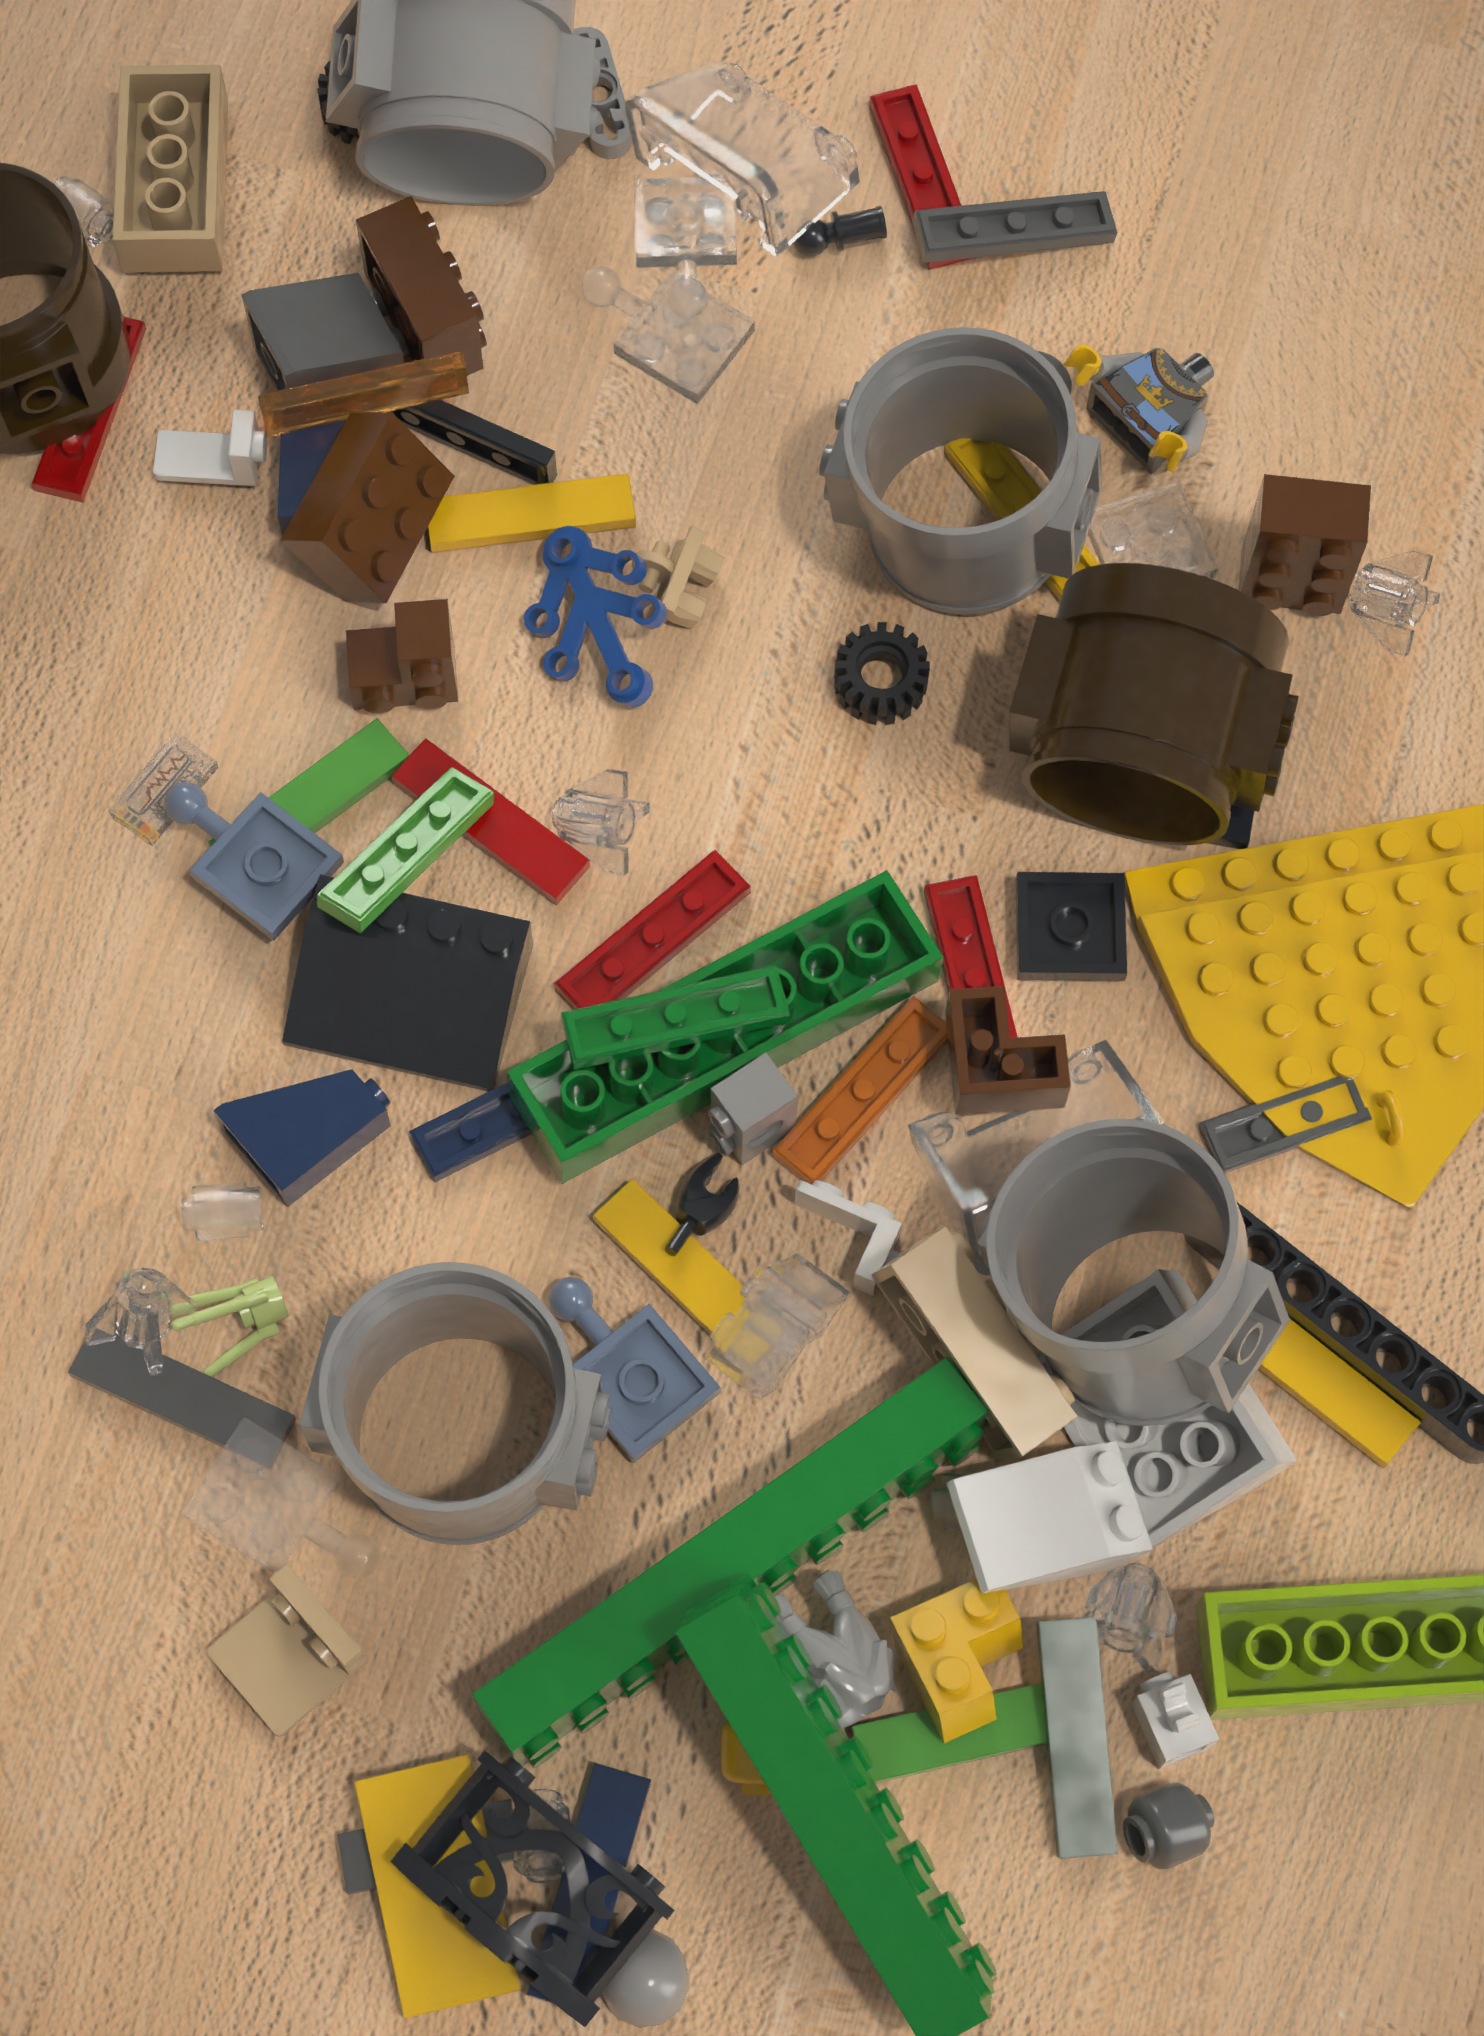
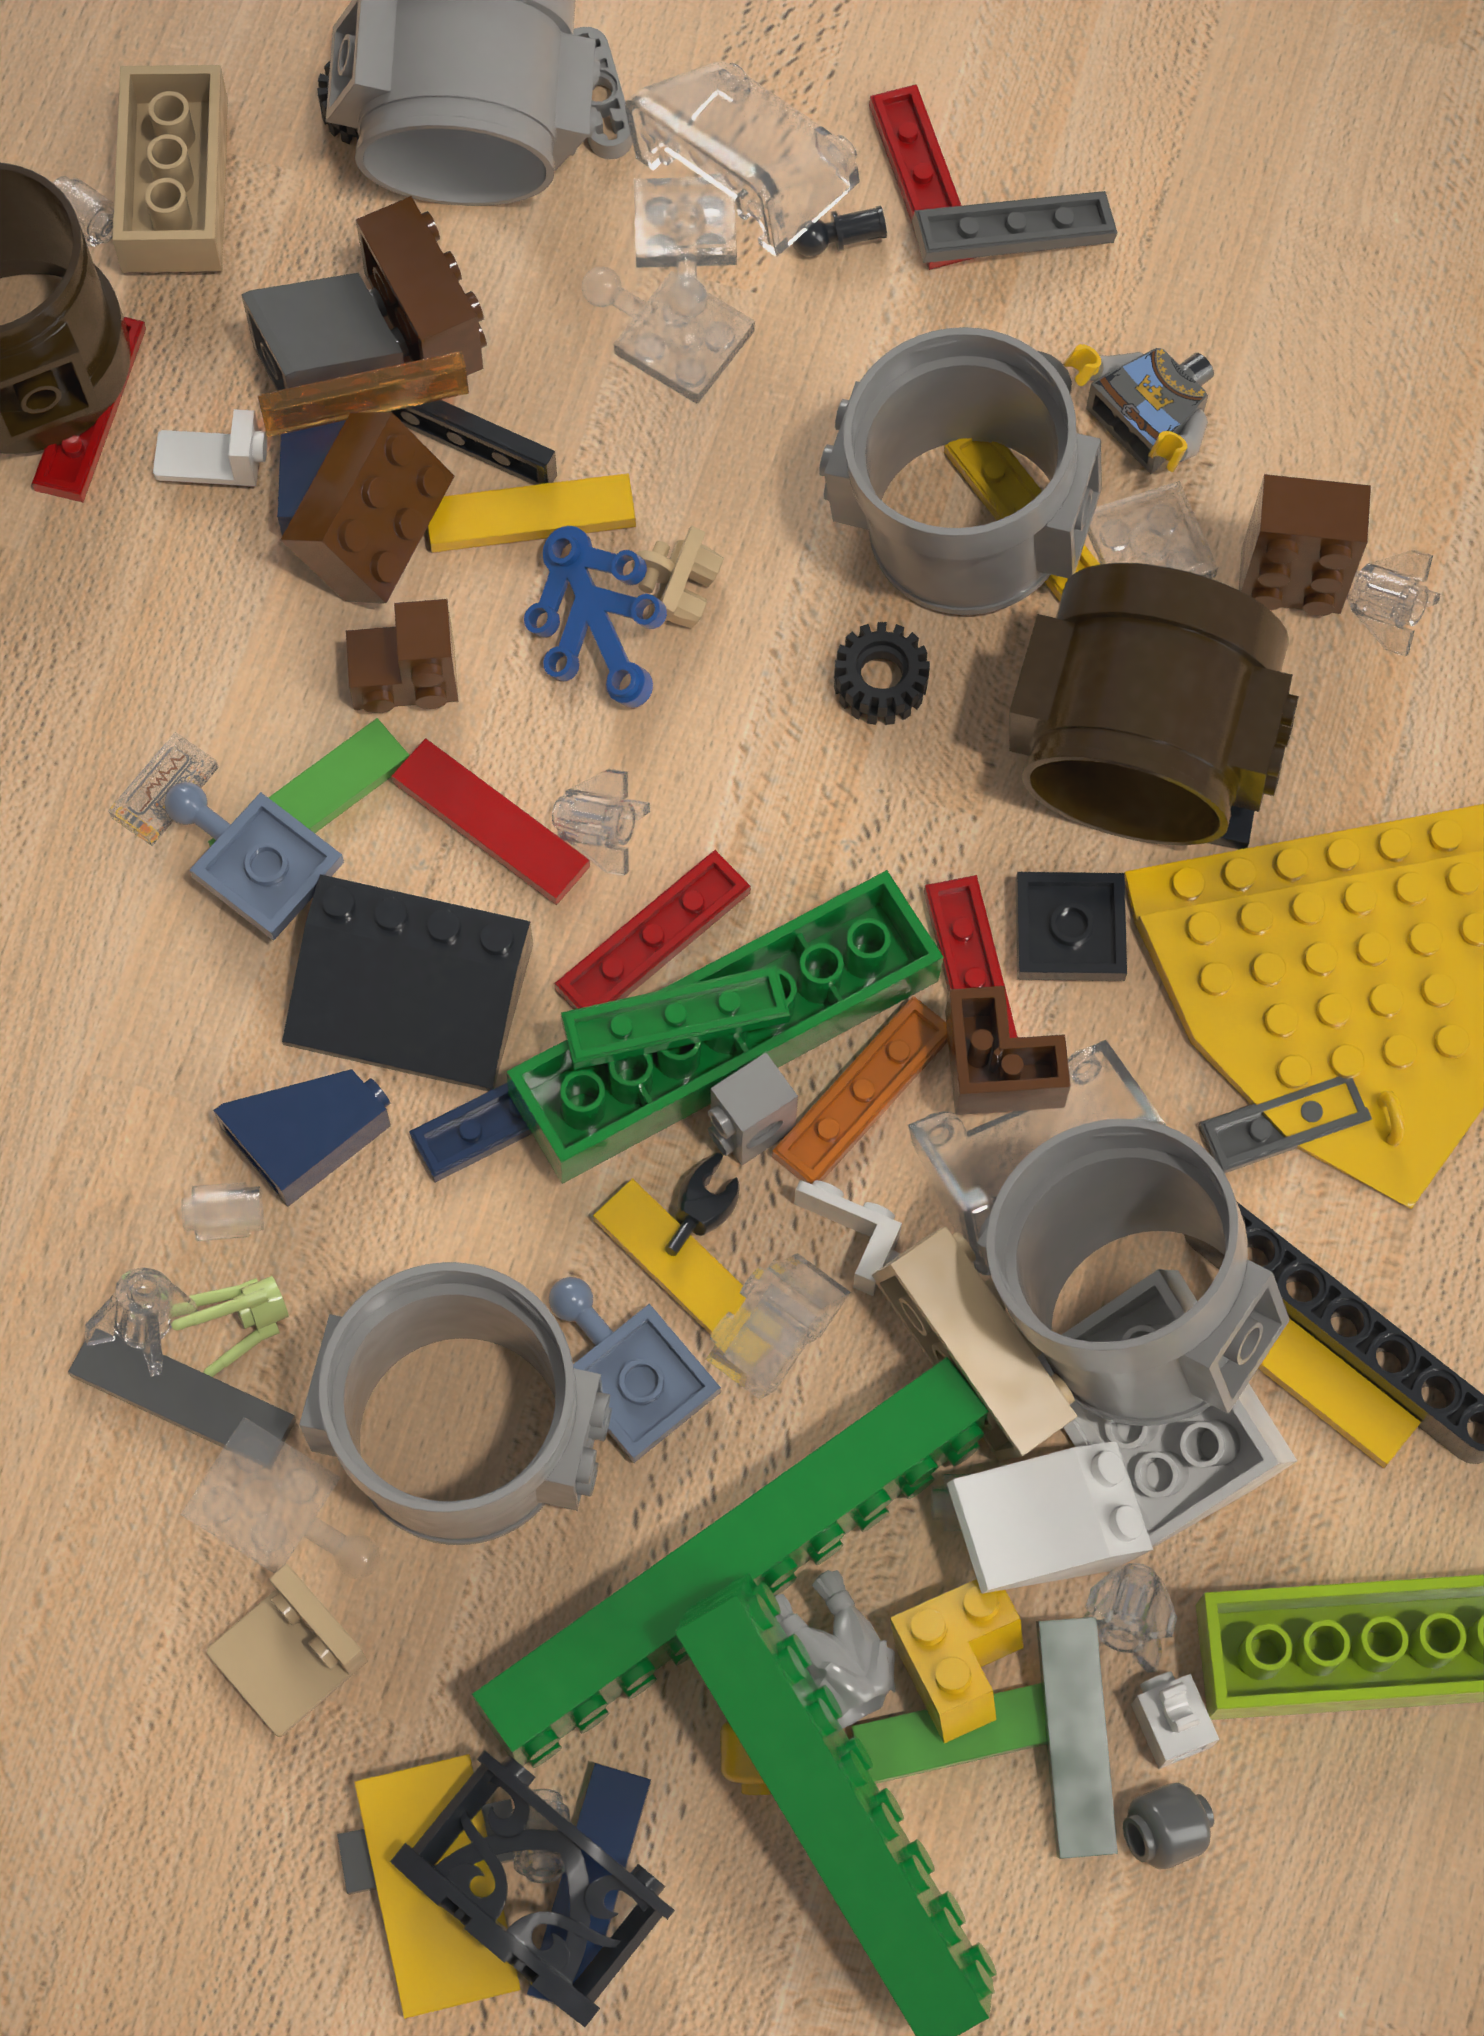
bright green tile [317,767,494,933] -> none
light grey hair [602,1929,690,2028] -> none

